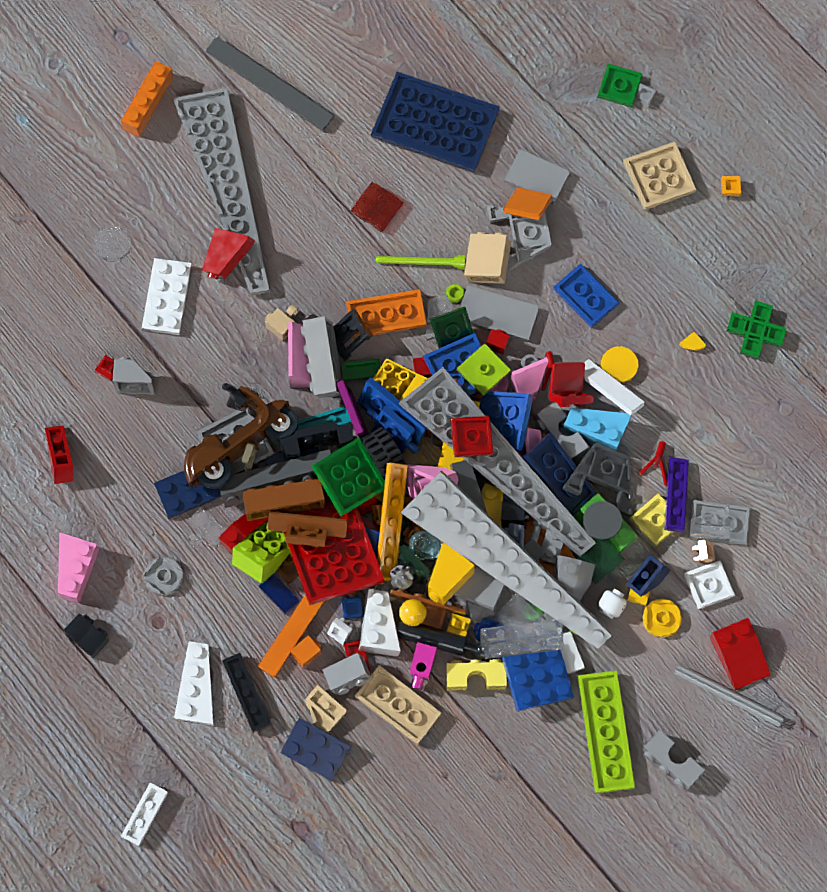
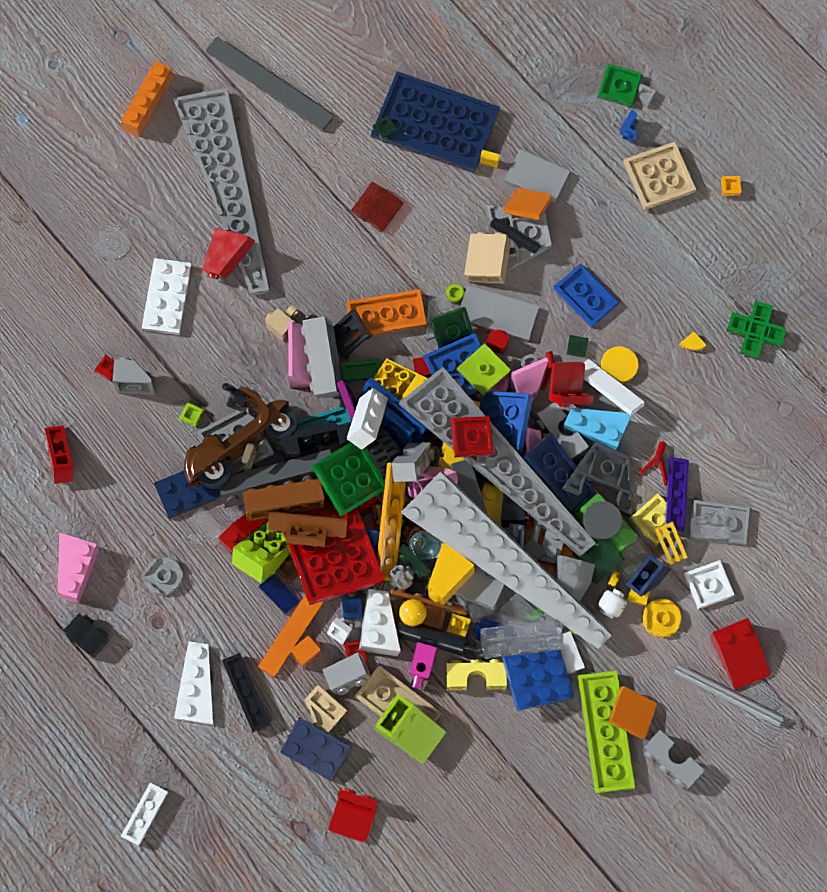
lime piece [375,255,465,270] -> none
tile [692,540,715,563] -> none
none -> lime tile [179,402,205,428]
none -> red bracket [328,788,378,843]
none -> white brick [347,388,388,450]
none -> clear green tile [372,116,398,141]
none -> lime slope [374,694,446,765]
none -> light grey arch [392,442,434,482]
none -> yellow tile [480,150,500,168]
none -> black axle [490,218,540,253]
none -> clear green tile [566,335,588,358]
none -> yellow tile [607,570,622,590]
none -> orange tile [609,686,657,740]
none -> blue bracket [619,110,639,143]
none -> yellow tile [655,522,688,565]

